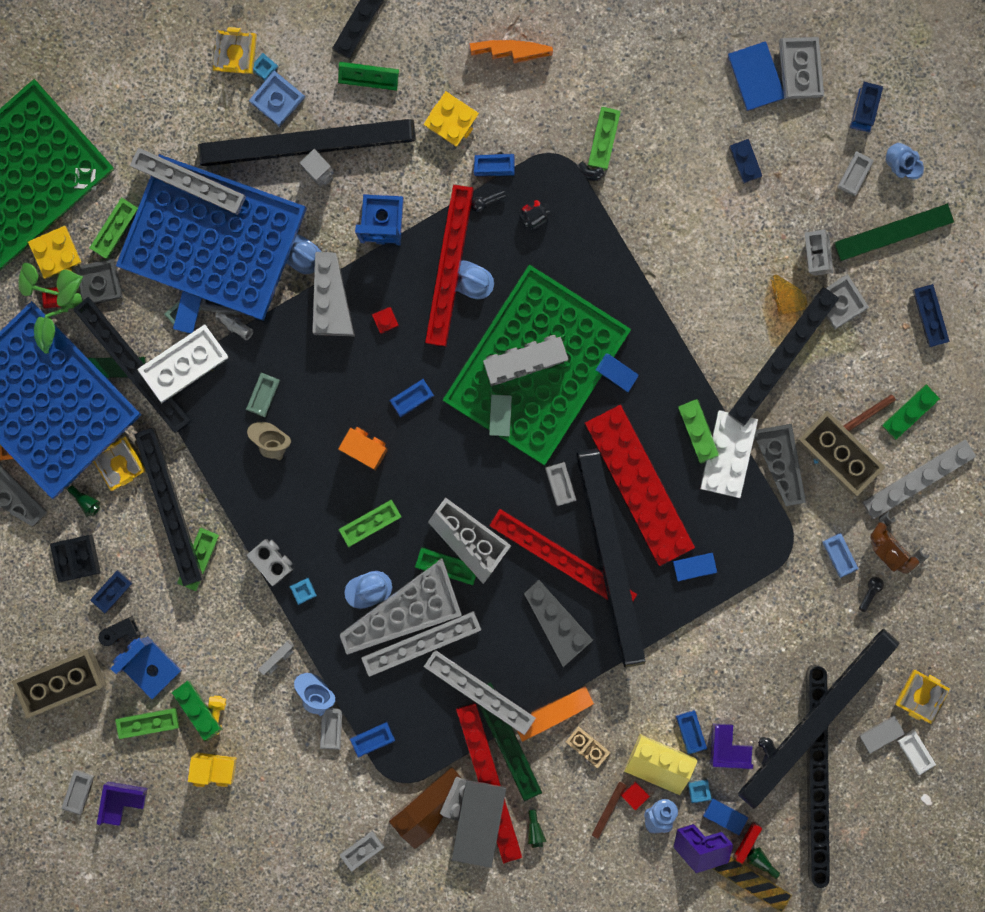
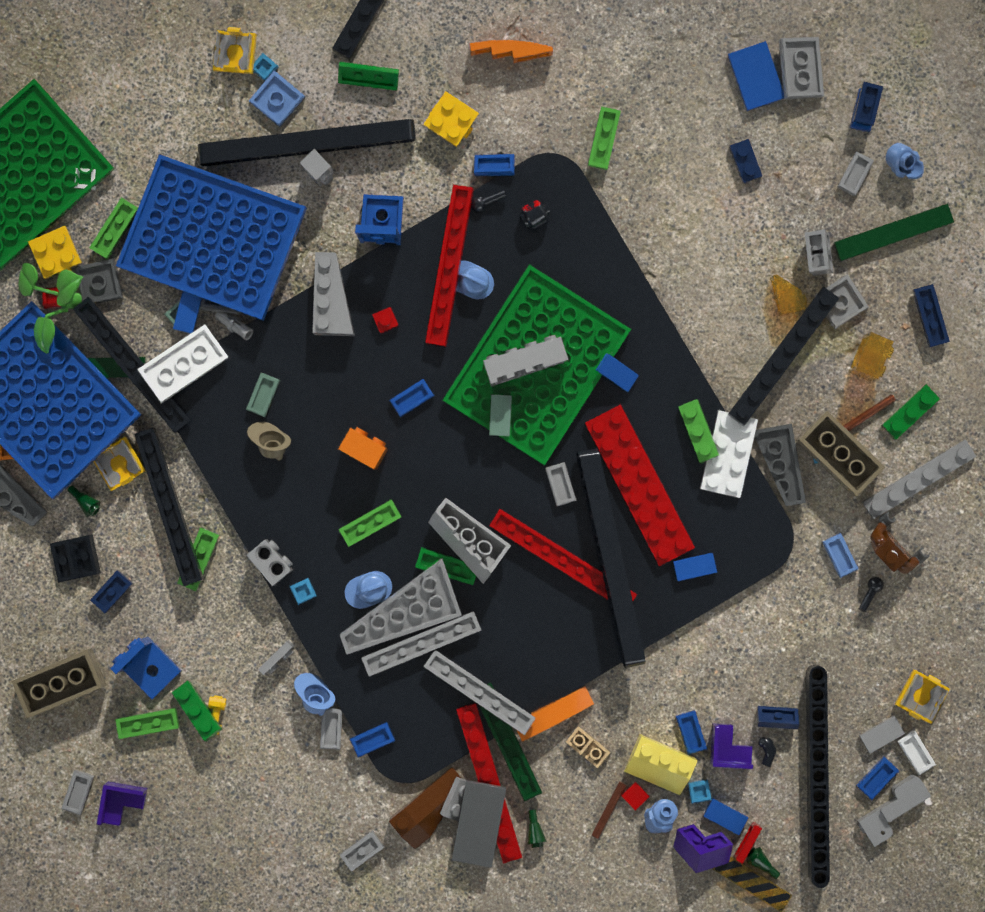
black leg [98,616,141,646] -> none
light grey plate [130,148,246,215] -> none
yellow brick [188,752,237,787] -> none
medium blue piece [286,234,321,274] -> none
dark grey wing [524,580,593,667] -> none
black arm [577,161,605,182] -> none
black beam [738,629,900,809] -> none
none -> dark blue plate [757,706,799,729]
none -> clear yellow brick [848,332,894,381]
none -> blue tile [856,756,899,800]
none -> light grey piece [857,774,931,847]

